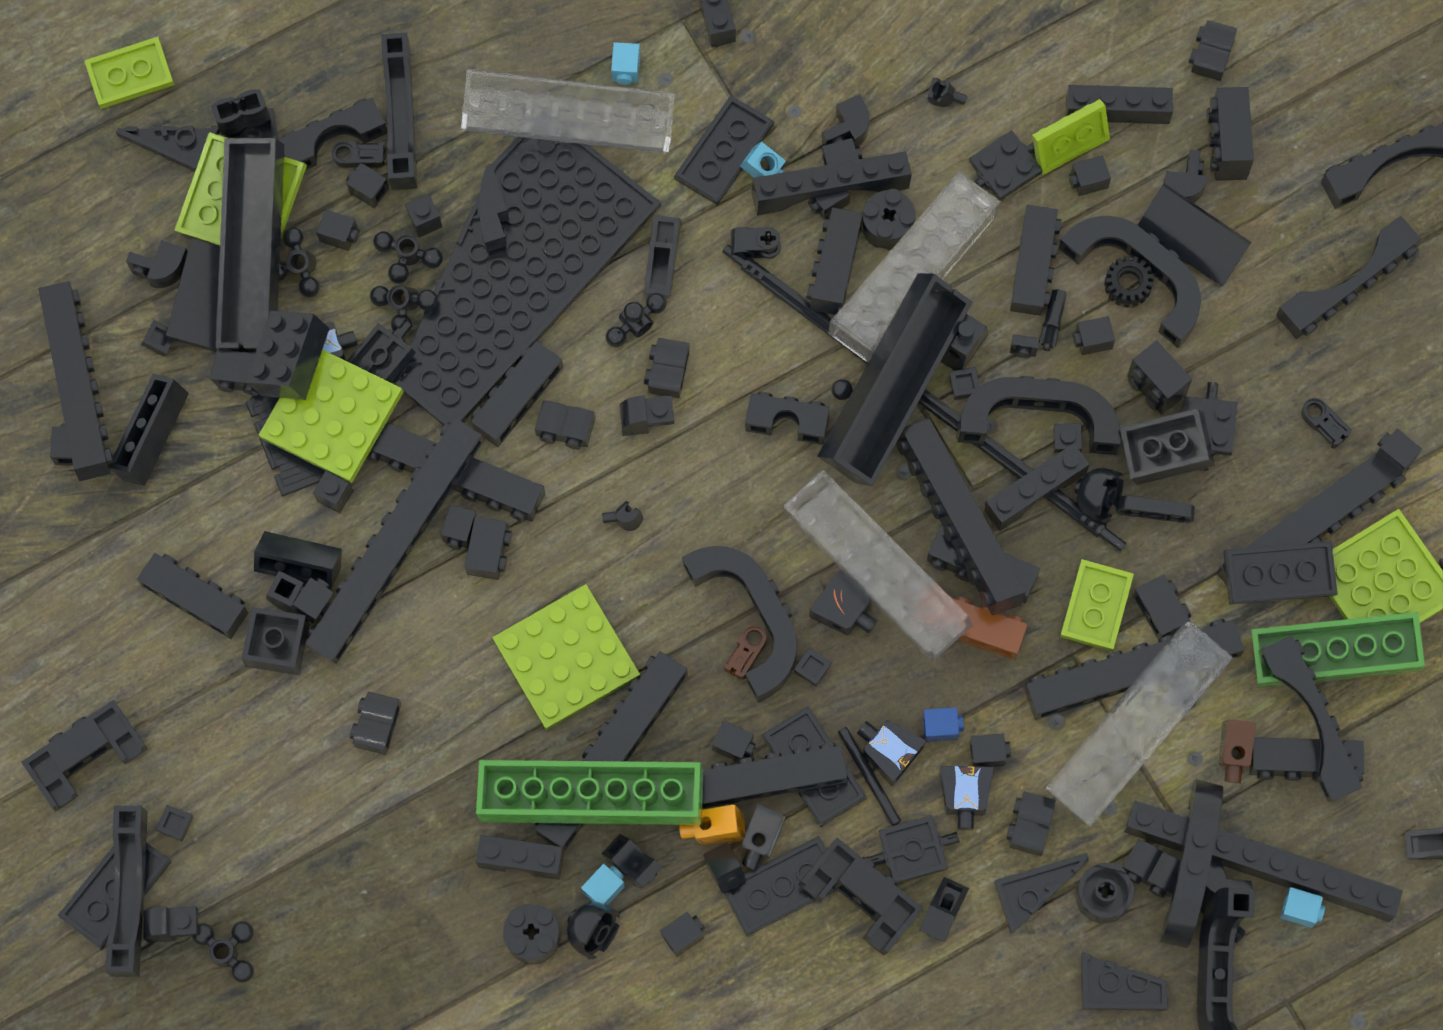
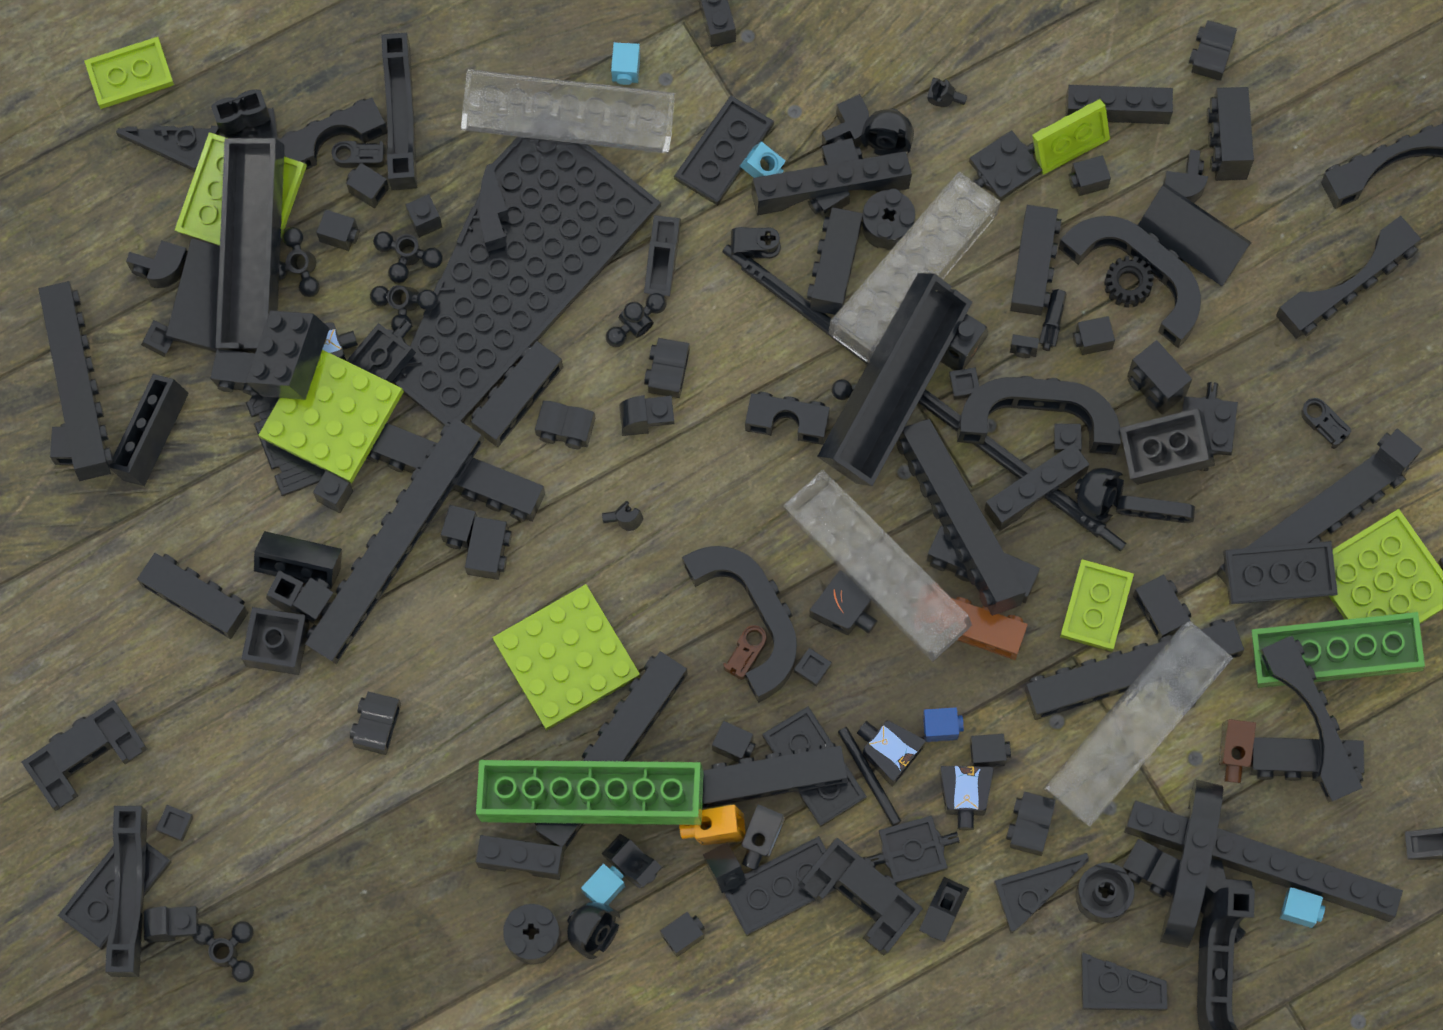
none -> black cylinder [861,108,914,156]

